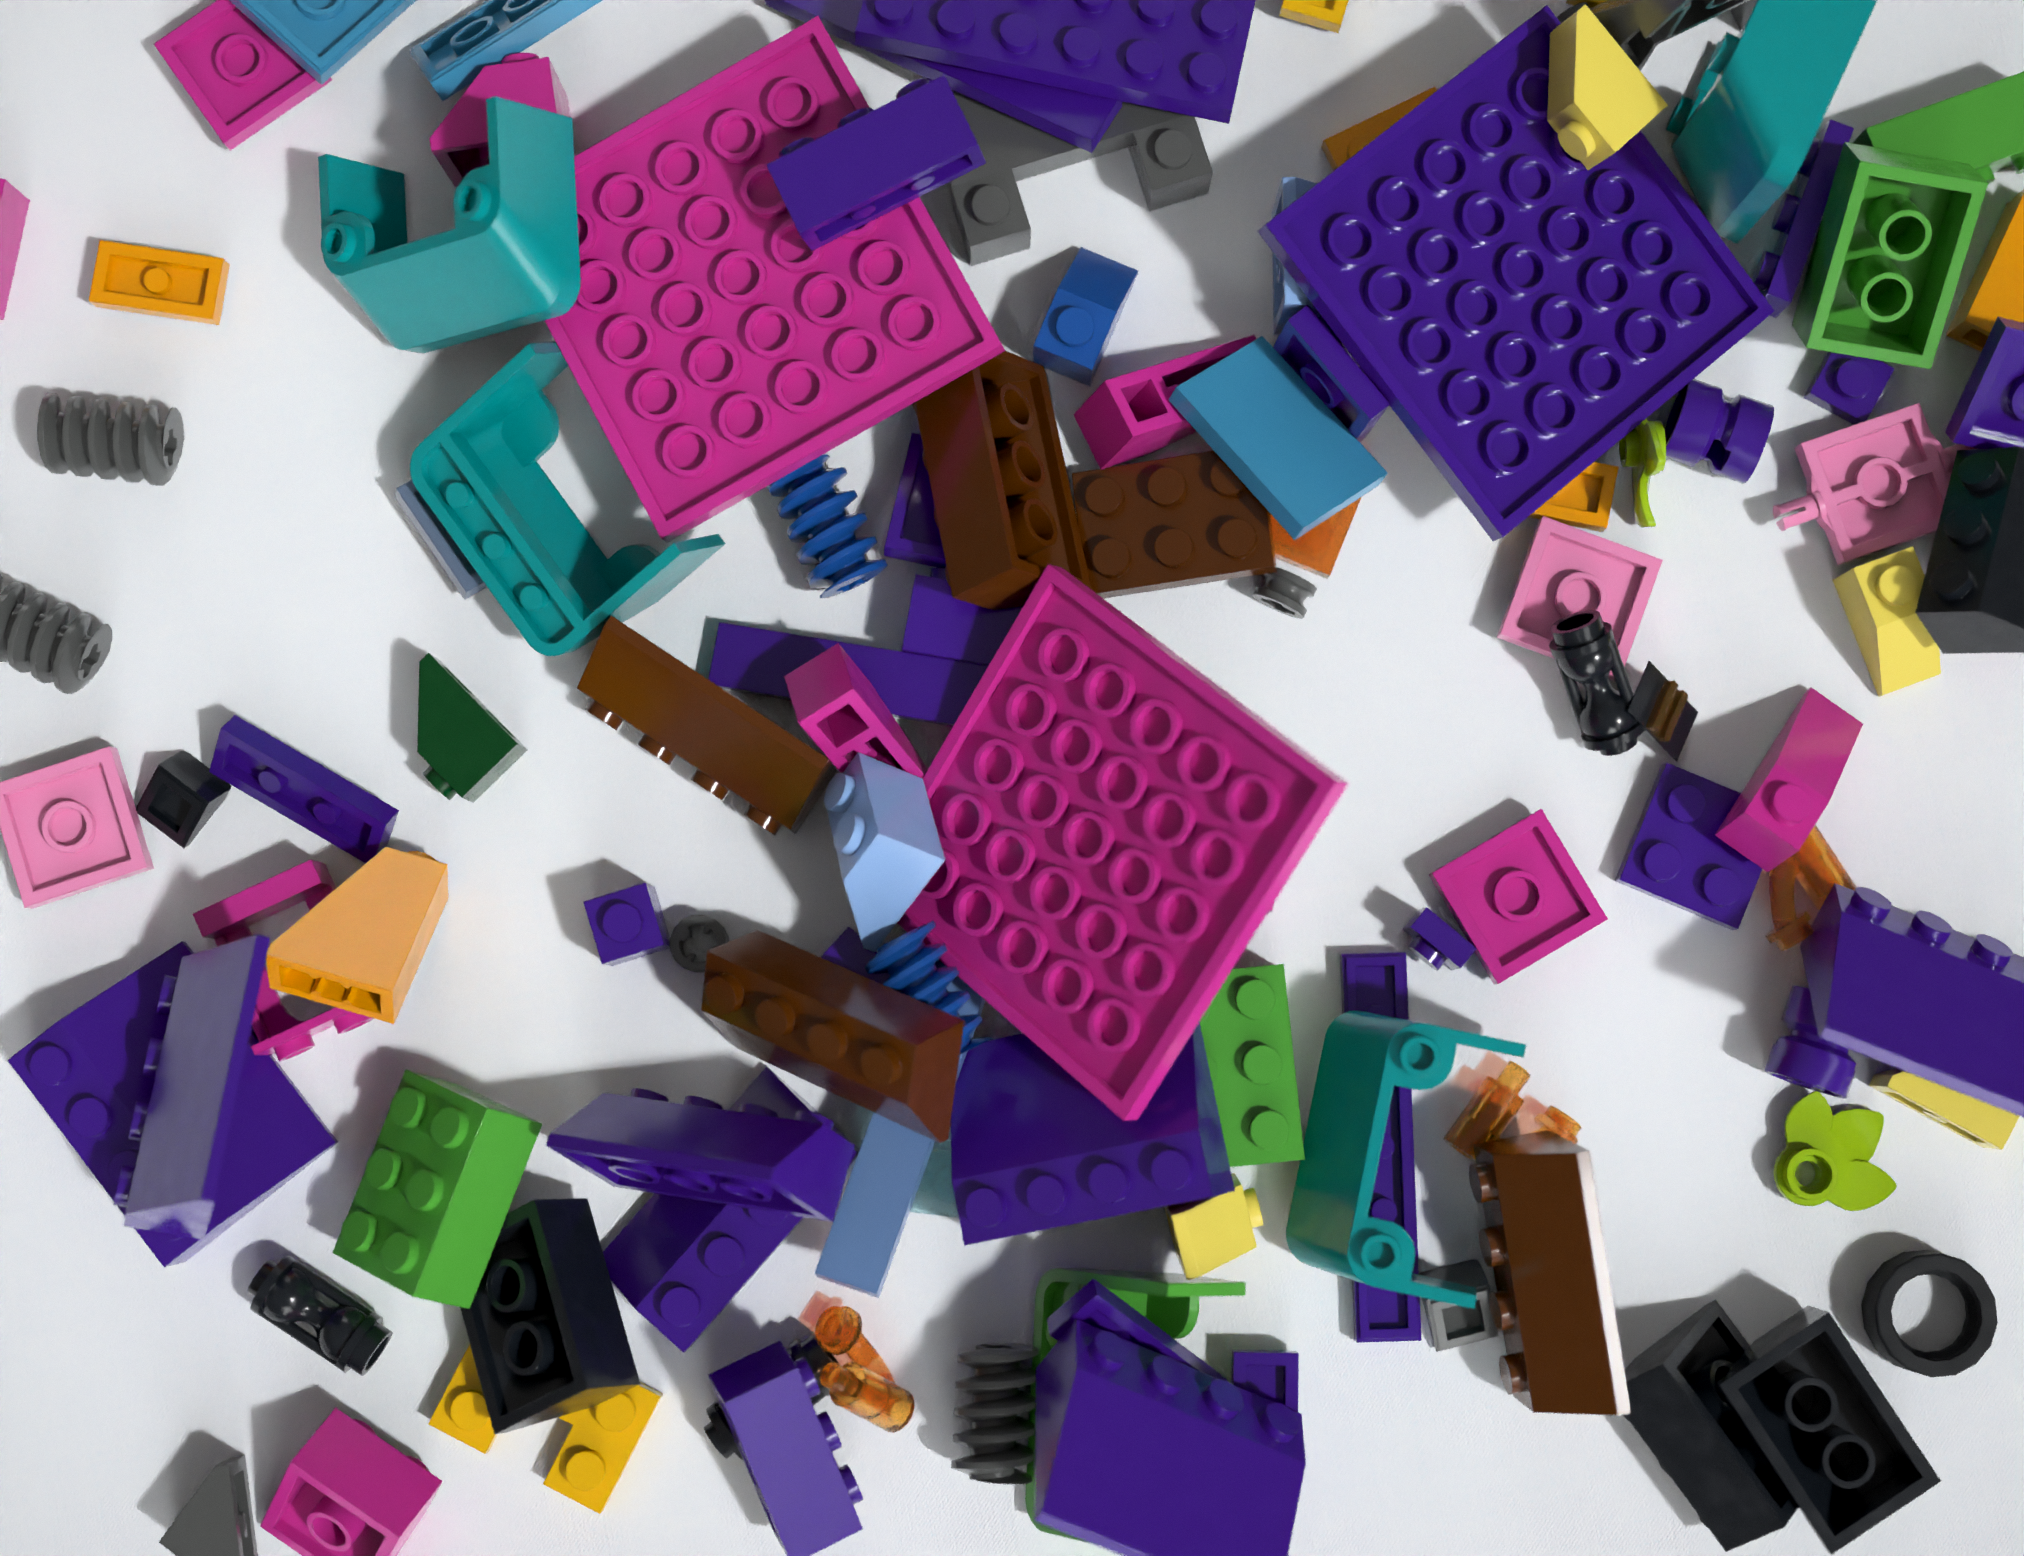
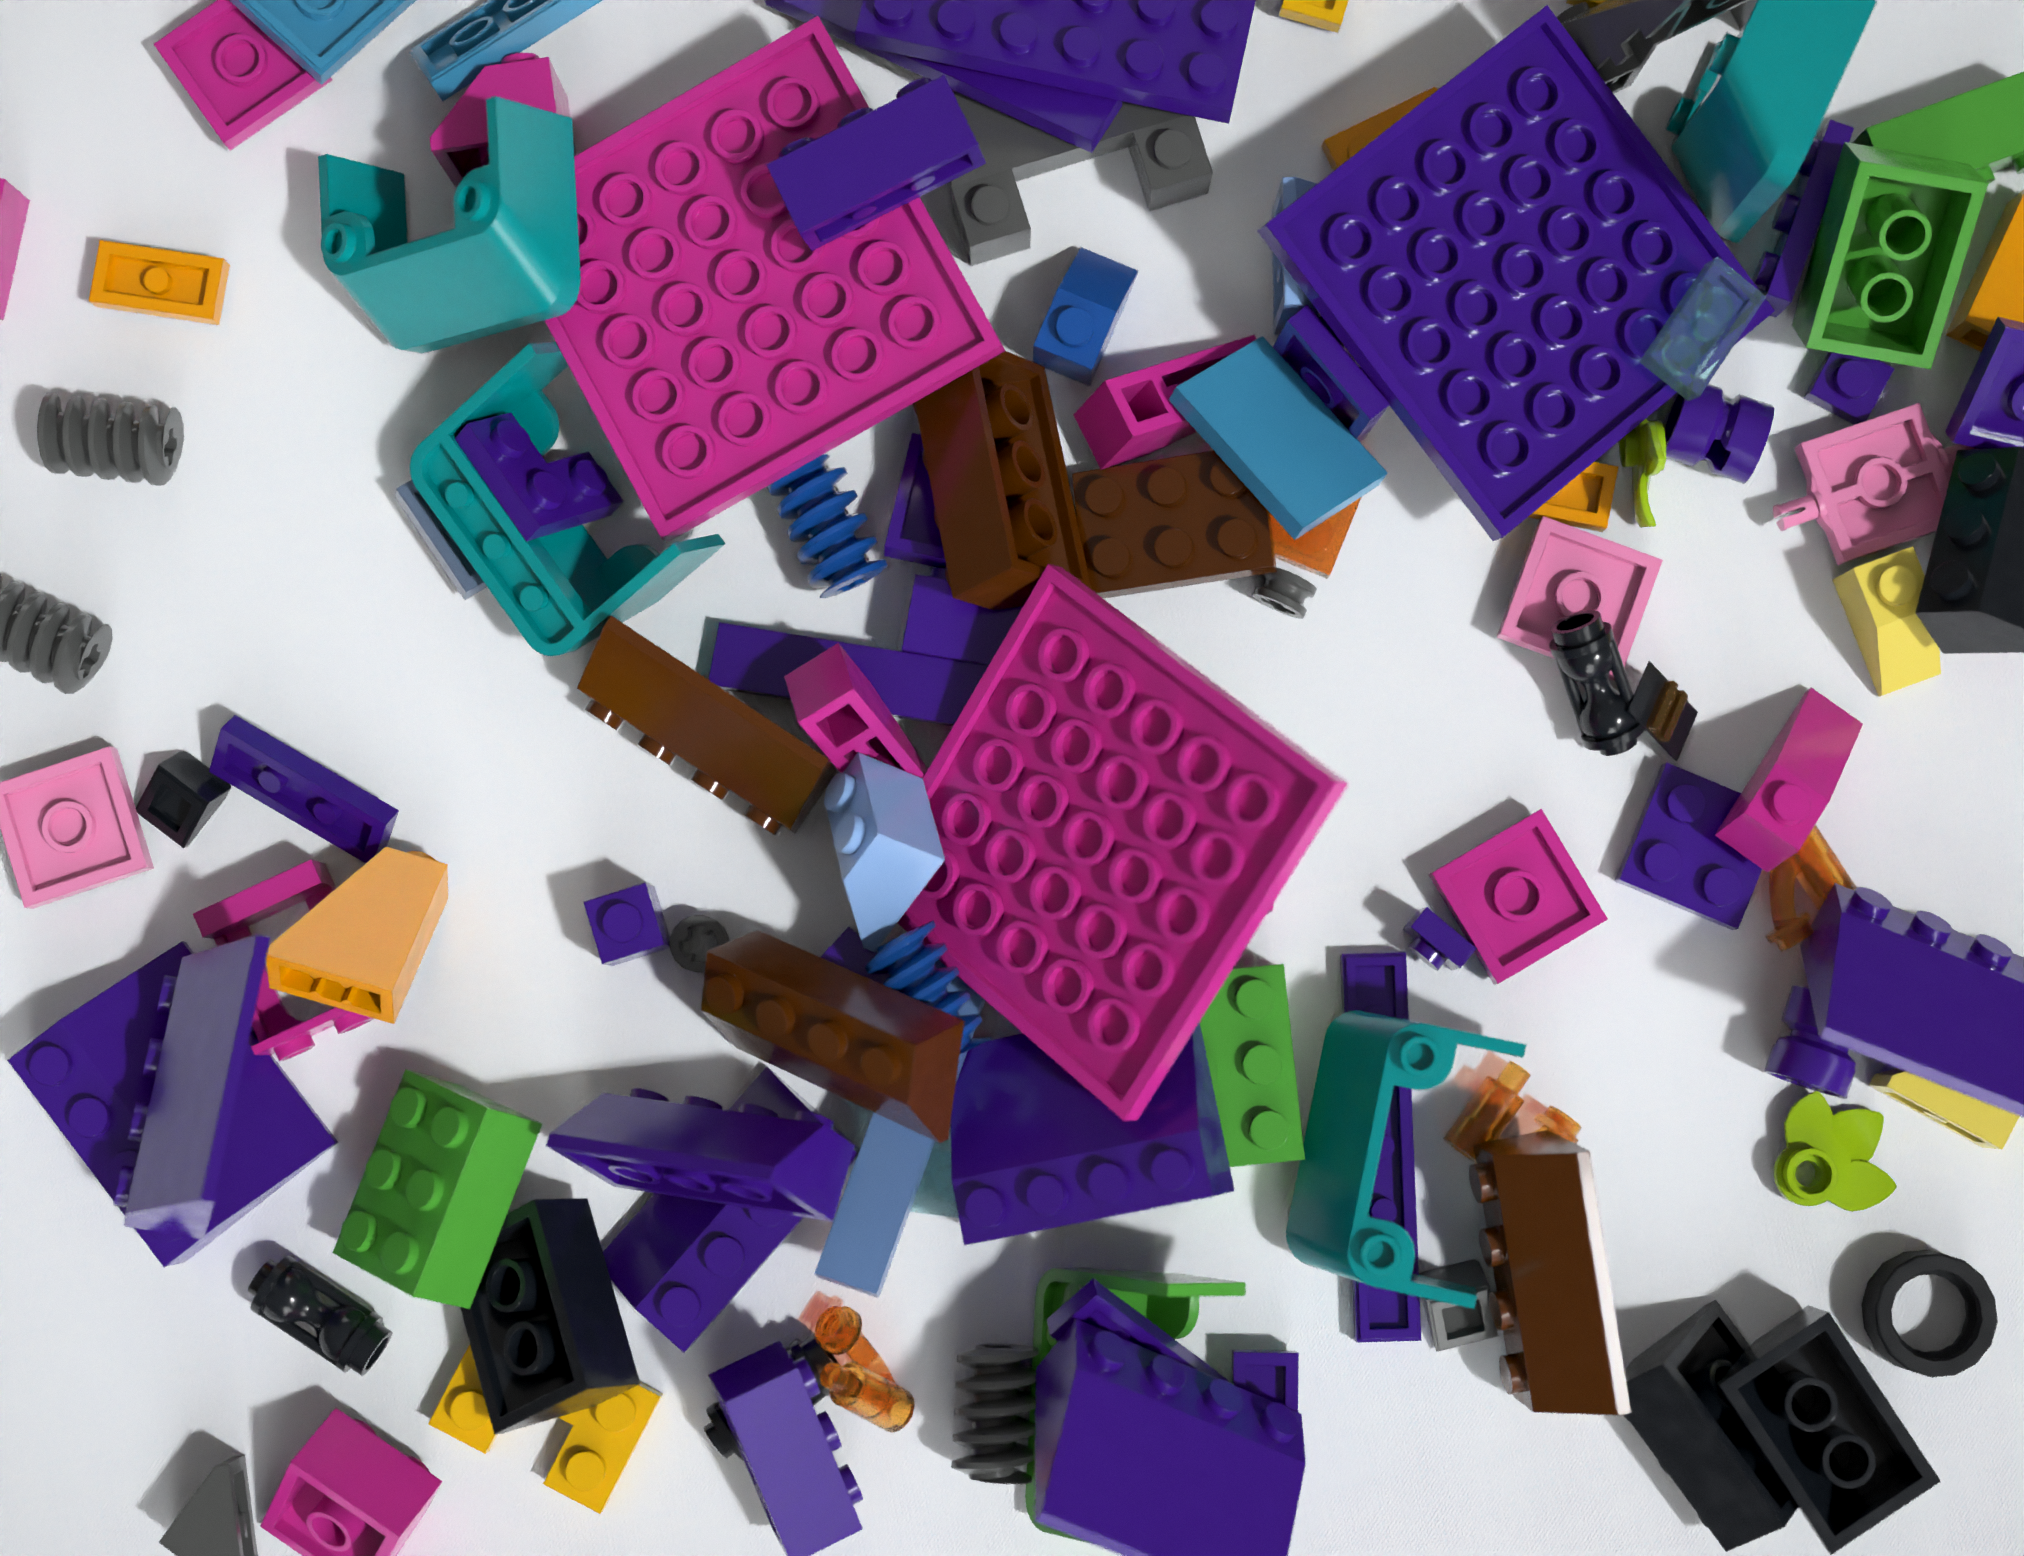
dark green slope [417,653,528,803] -> none
light yellow slope [1164,1173,1263,1280] -> none
light yellow slope [1547,4,1668,170] -> none
none -> dark purple plate [455,413,624,542]
none -> clear light blue plate [1640,257,1766,401]

